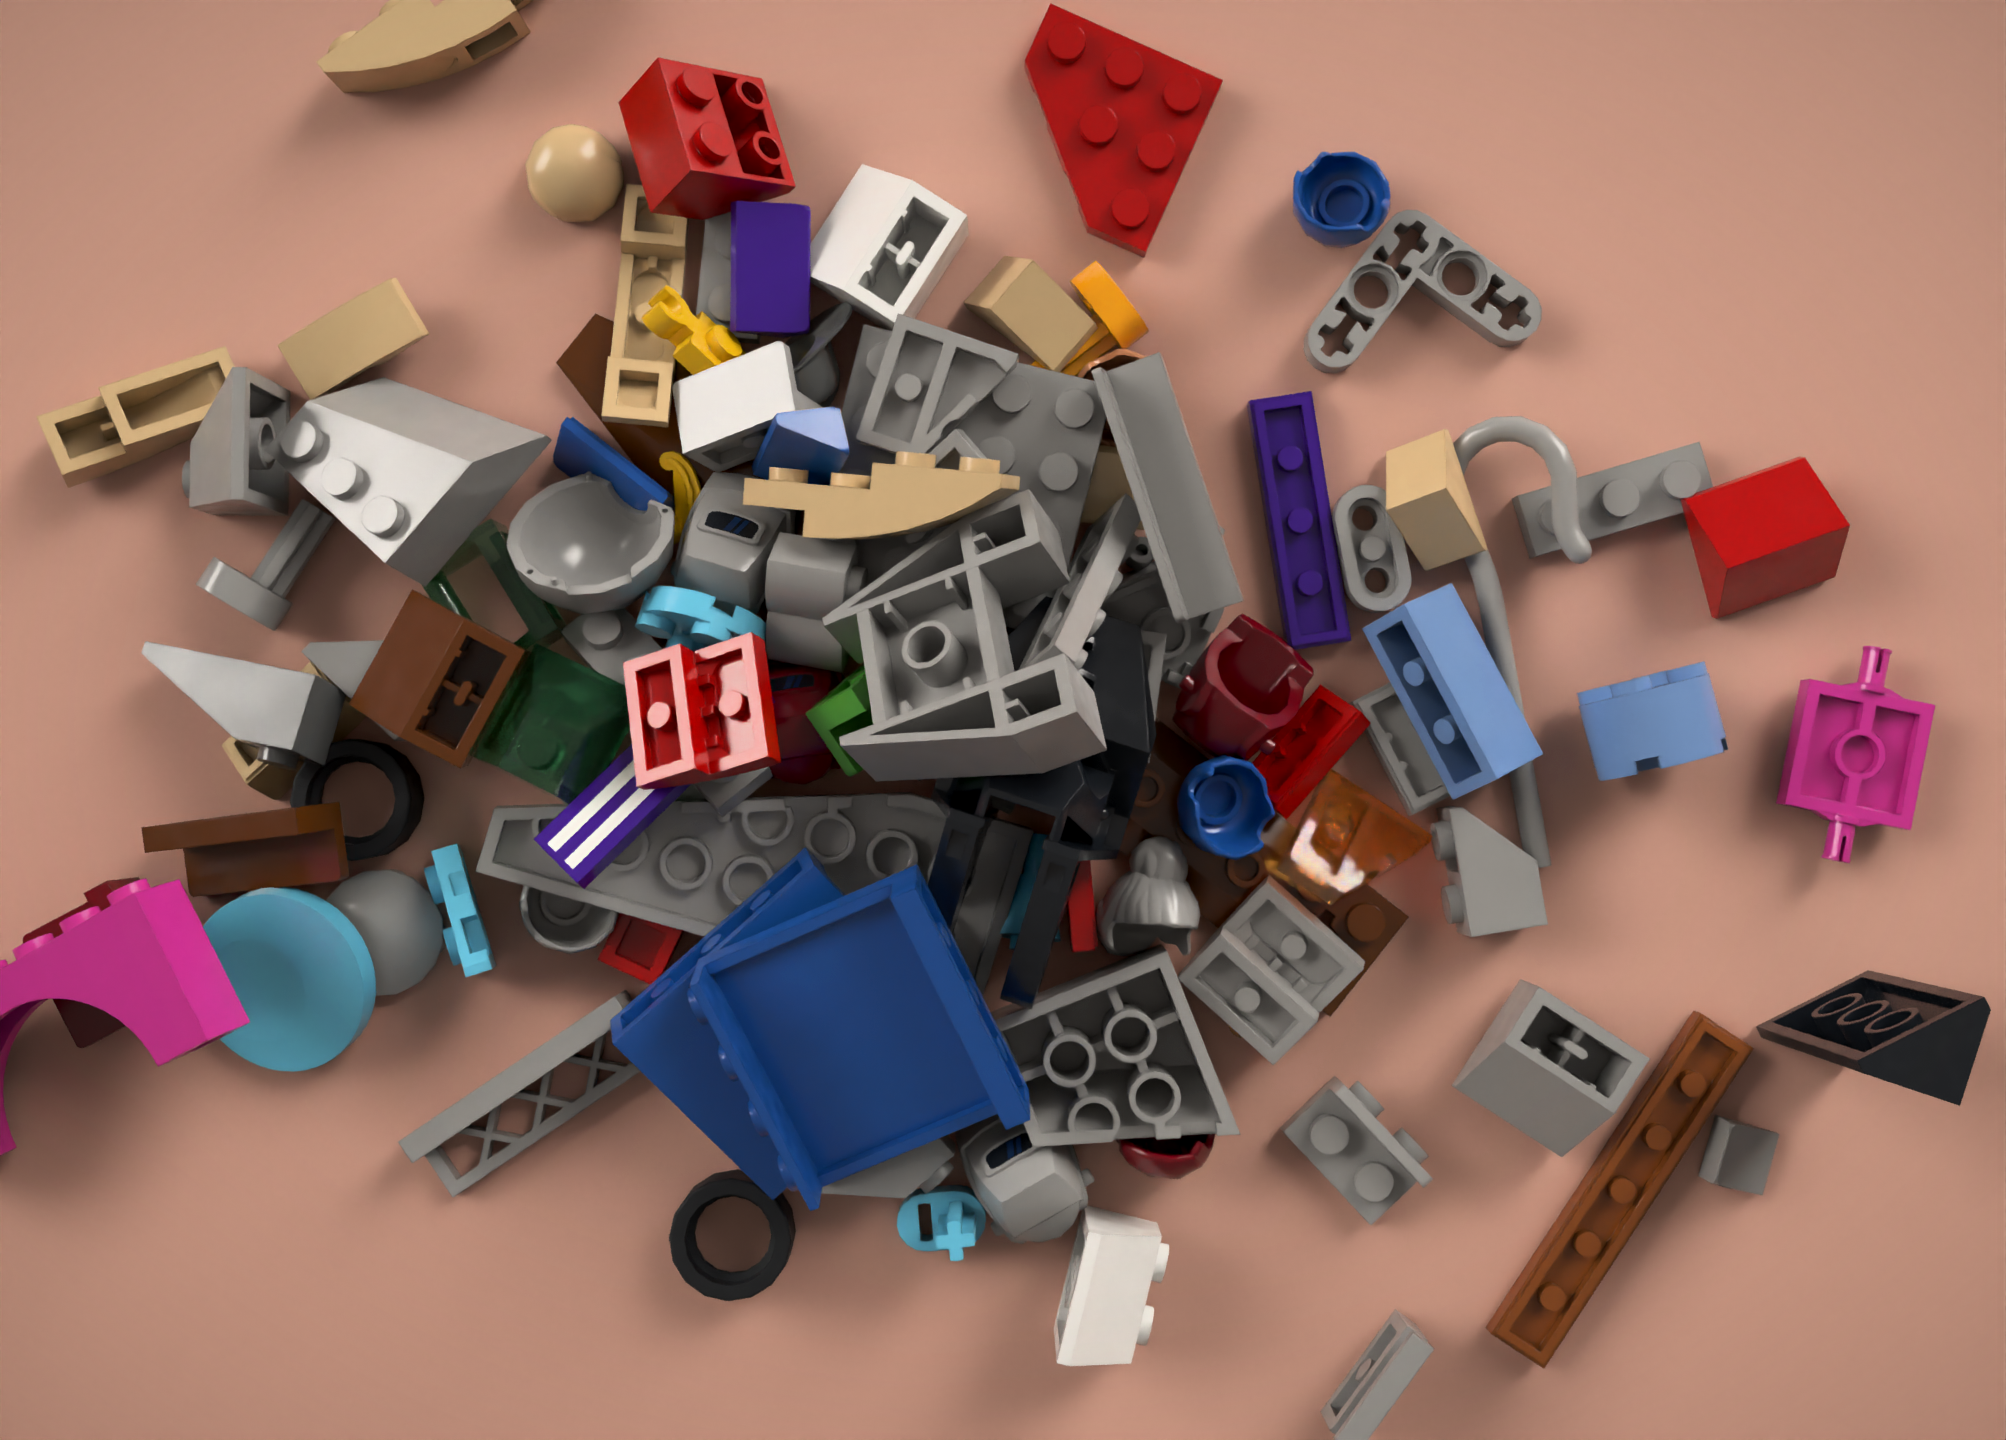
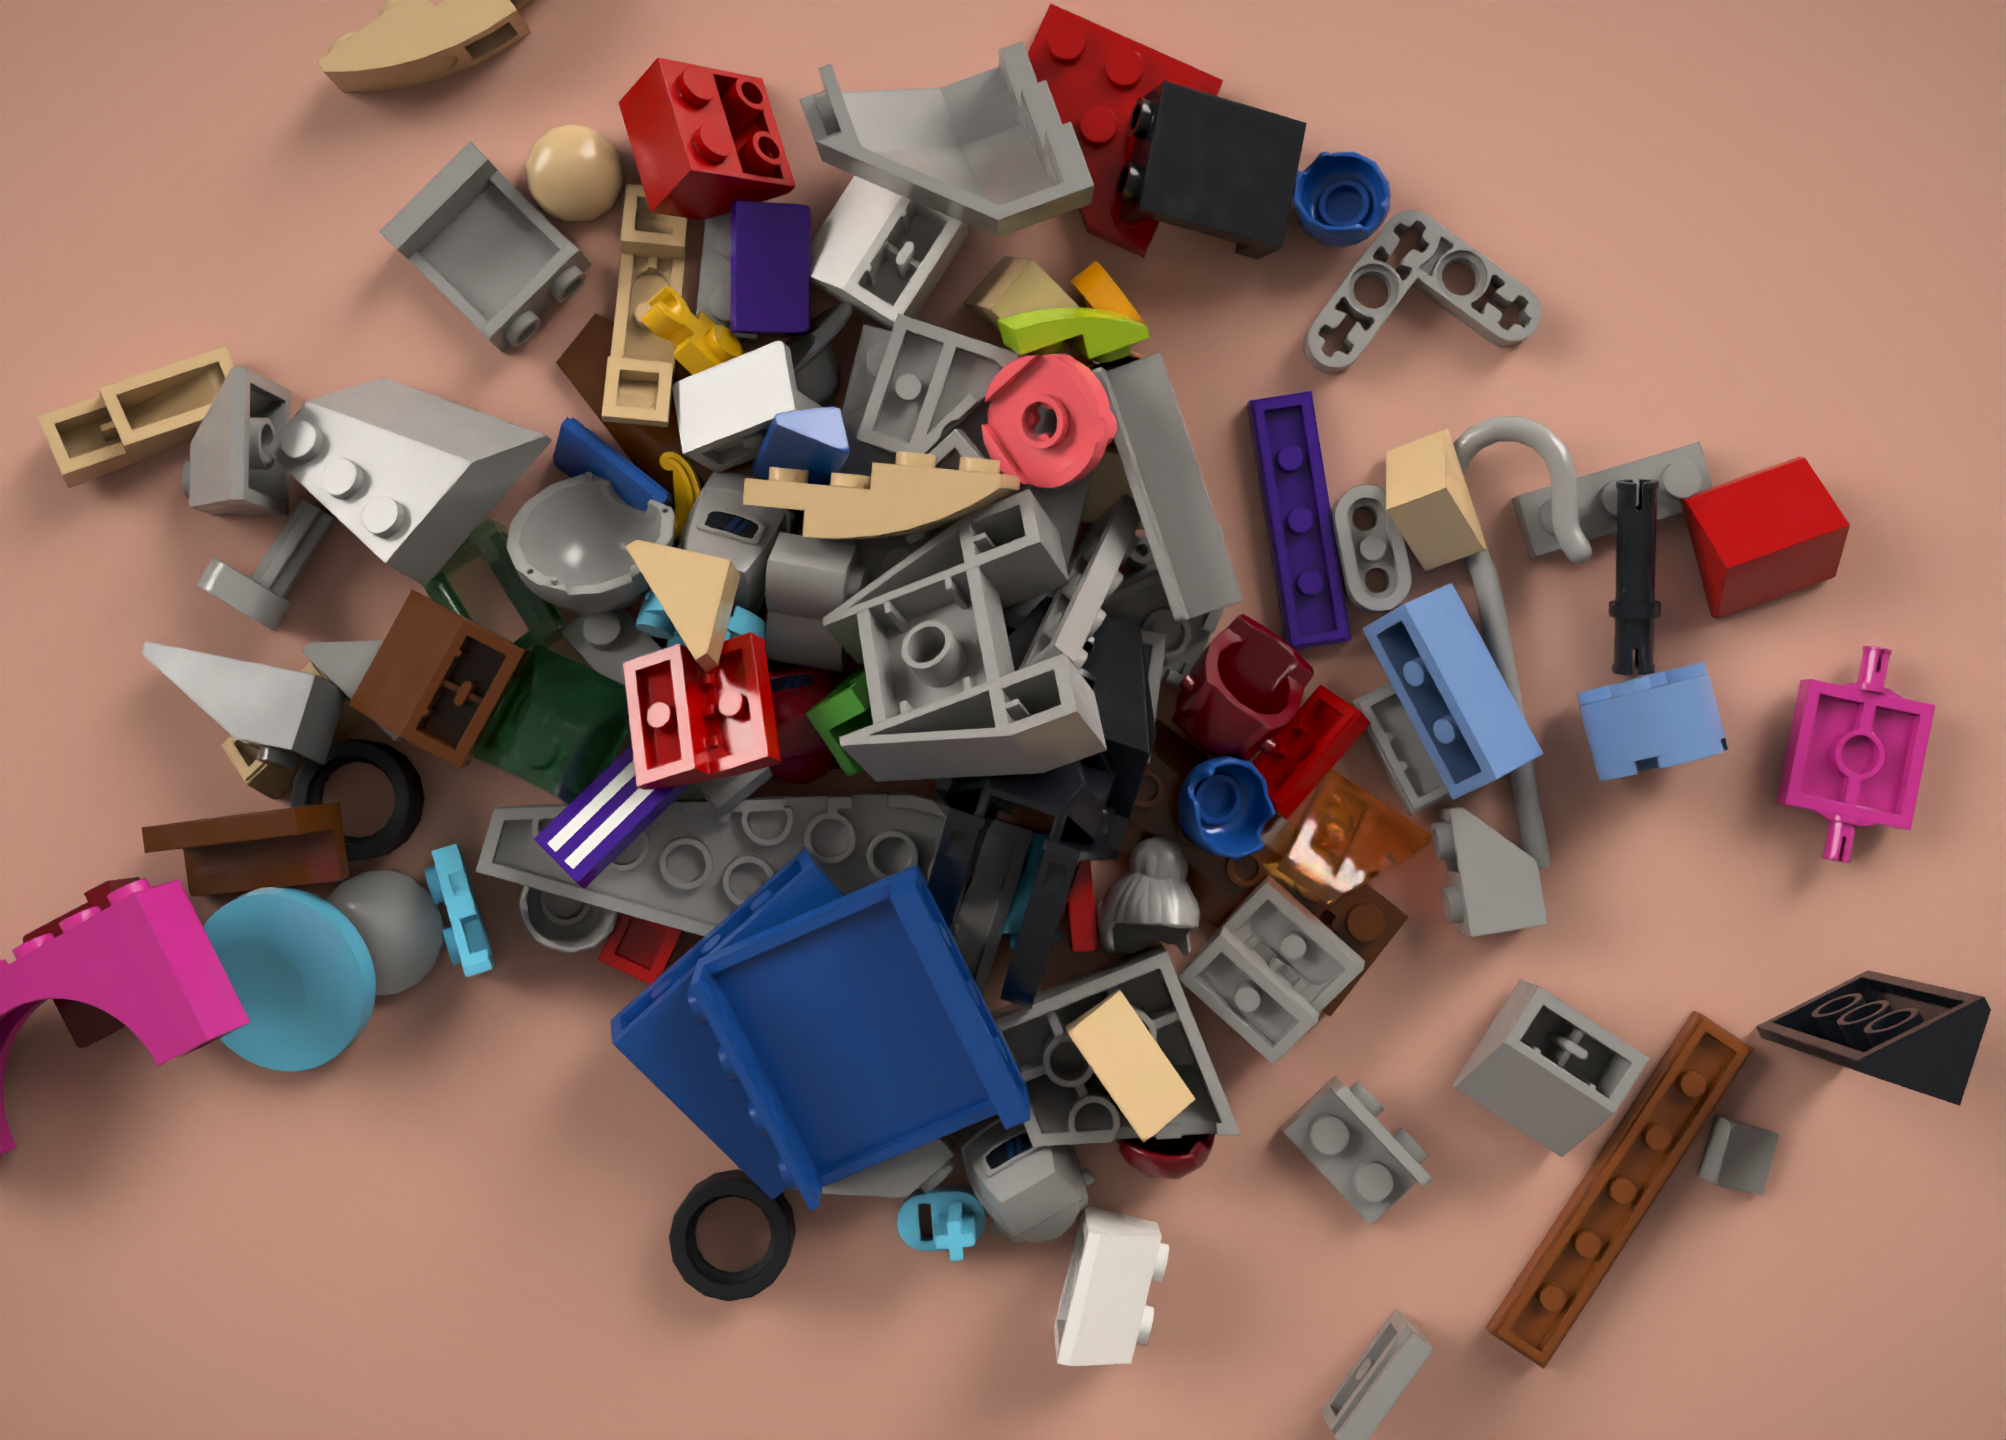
tan slope [277,278,429,400] -> none
light grey fence [398,990,640,1197] -> none
none -> light grey panel [379,141,592,352]
none -> tan slope [625,540,740,672]
none -> light grey panel [799,41,1094,237]
none -> coral plate [982,354,1117,488]
none -> lime slope [997,307,1150,363]
none -> tan slope [1066,989,1195,1143]
none -> black panel [1116,81,1307,260]
none -> black pin [1609,479,1661,675]

